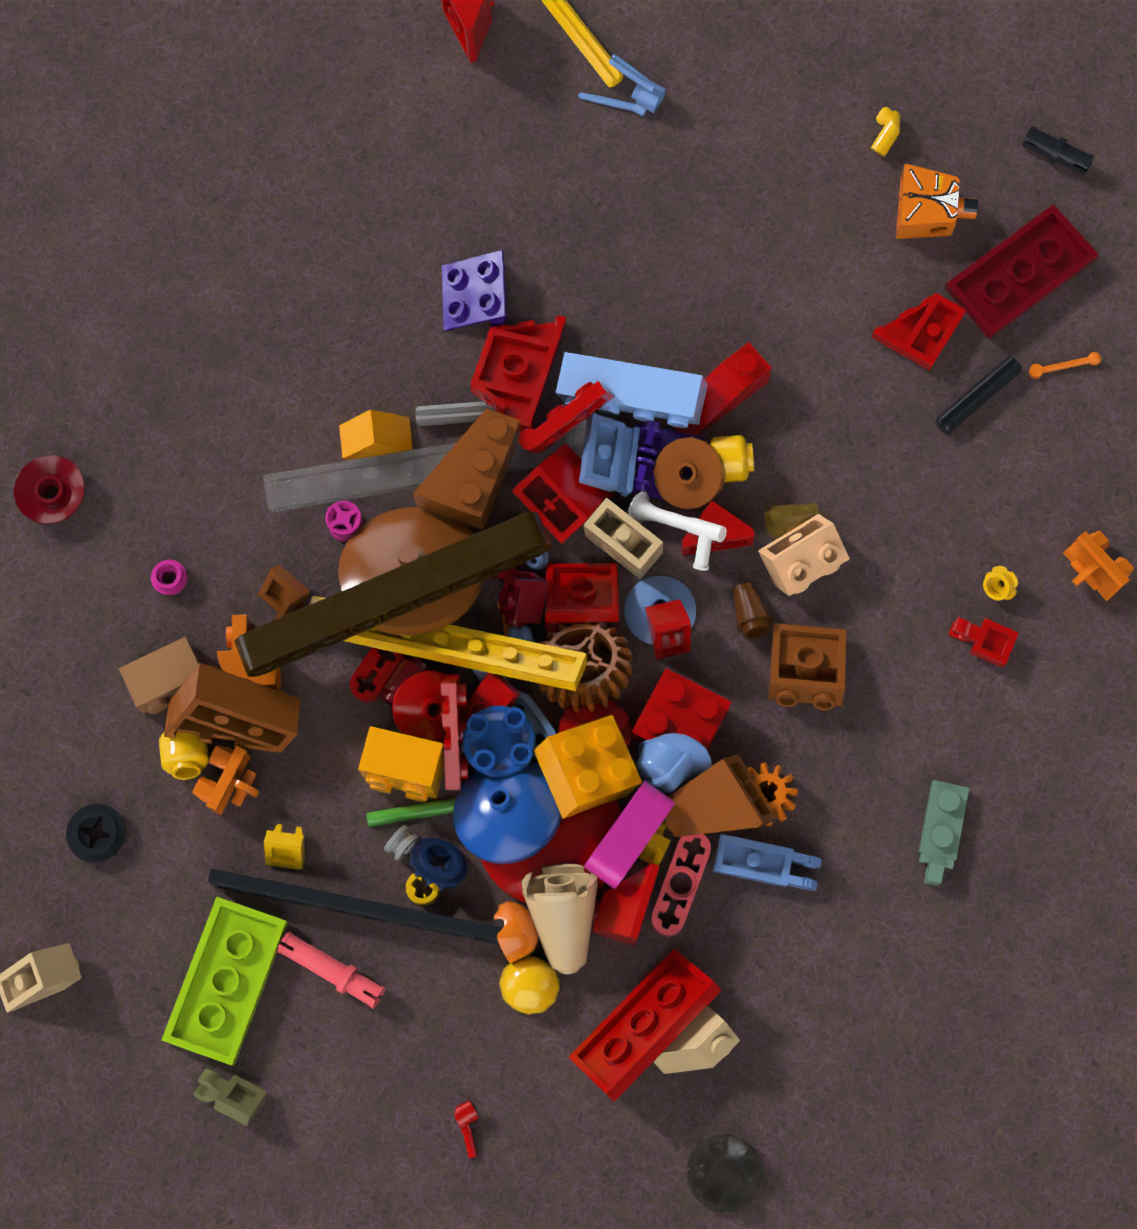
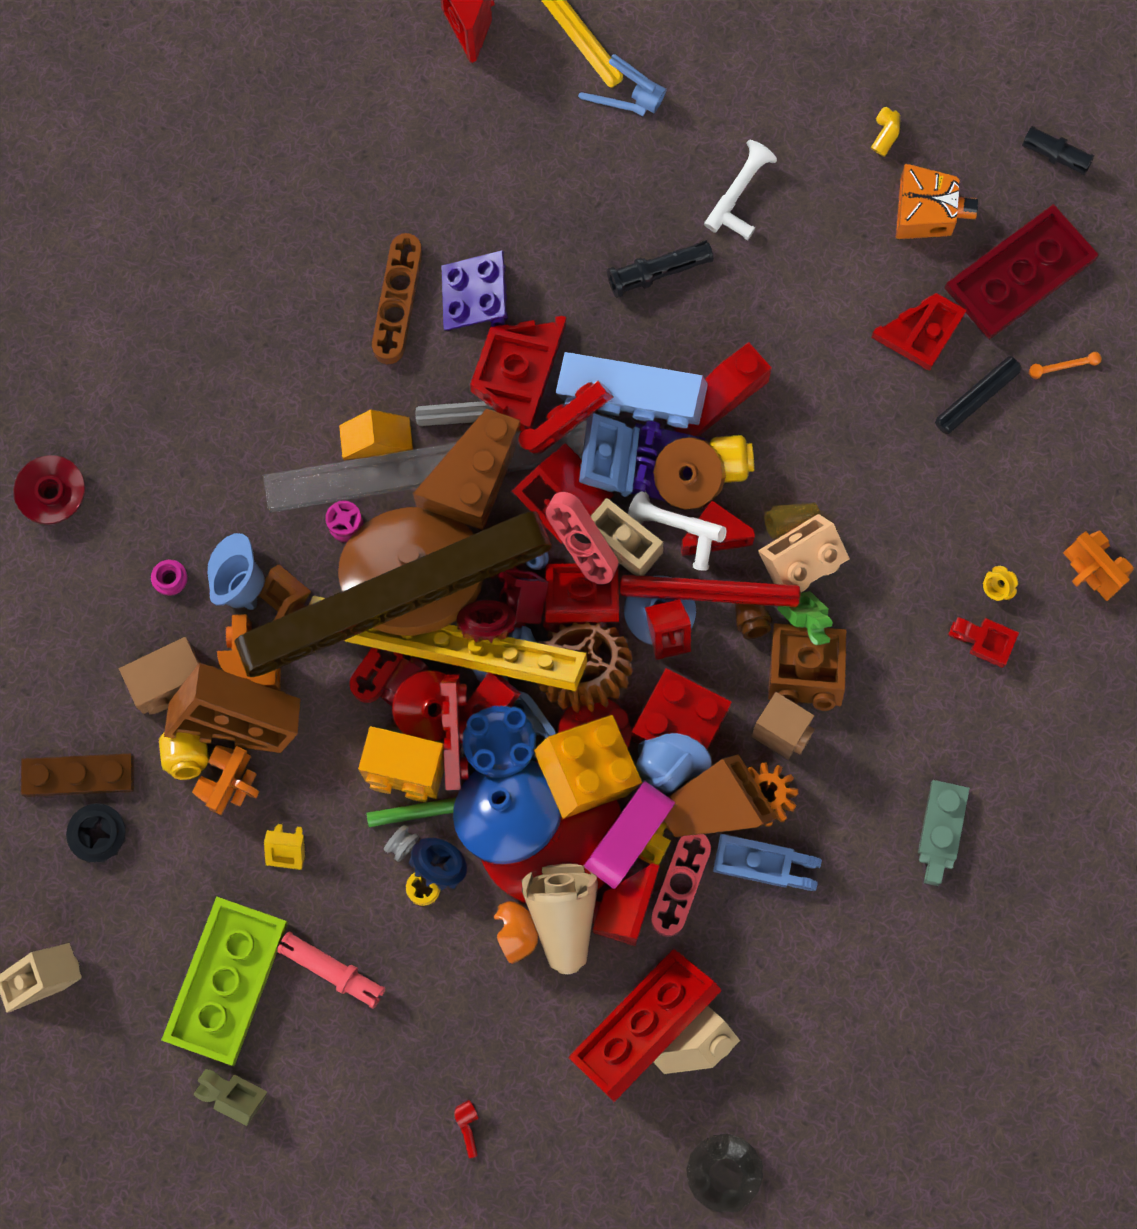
black tile [208,868,503,946] -> none
yellow hair [499,956,560,1015] -> none
none -> reddish brown plate [21,753,134,797]
none -> medium blue piece [208,533,265,610]
none -> dark orange beam [372,233,422,364]
none -> dark red gear [457,600,516,643]
none -> coral beam [546,492,618,584]
none -> black pin [607,240,714,298]
none -> red axle [620,575,801,607]
none -> white piece [704,140,777,241]
none -> medium nougat brick [751,692,815,760]
none -> bright green plate [777,591,833,645]

